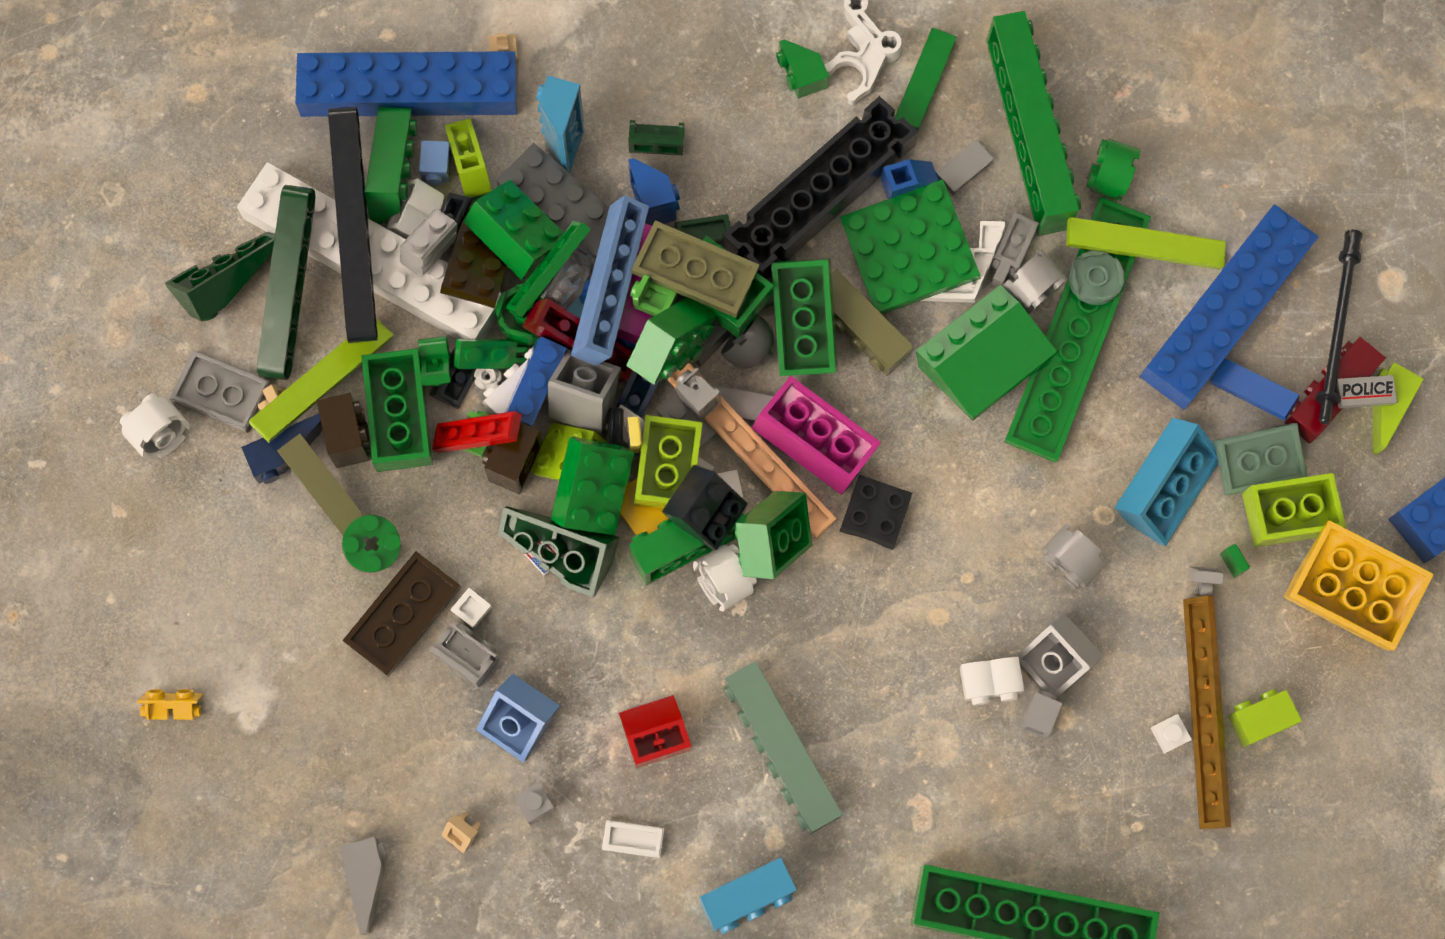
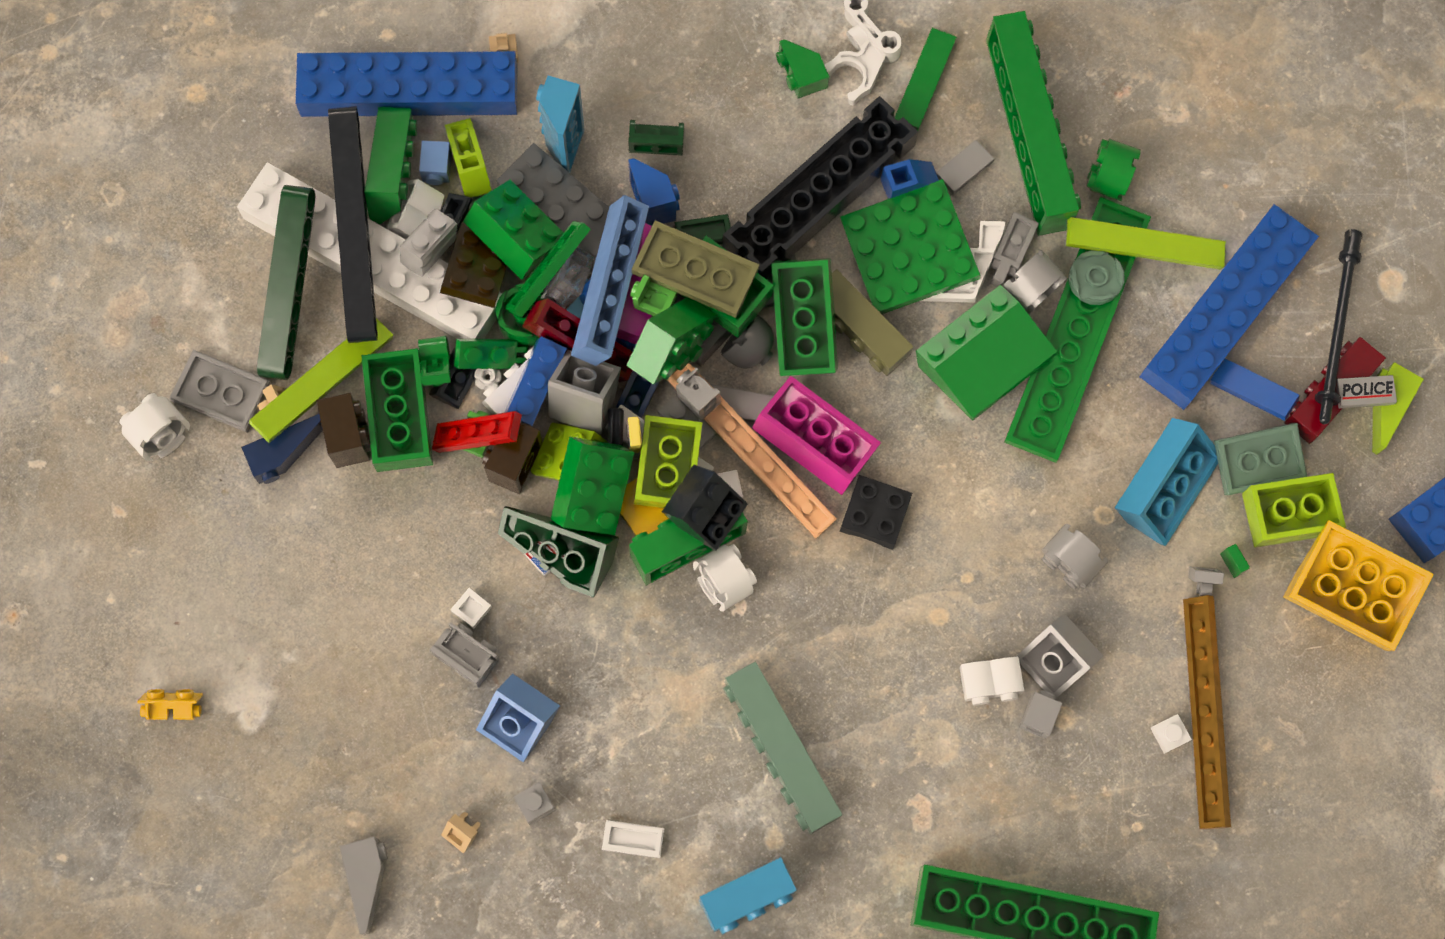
dark green wedge [165,232,275,322] -> none
olive tile [277,434,364,535] -> none
green brick [342,515,401,573] -> none
dark brown plate [342,551,461,677] -> none
red slope [618,695,692,769] -> none
green brick [735,491,813,579] -> none
lime brick [1228,689,1302,748] -> none

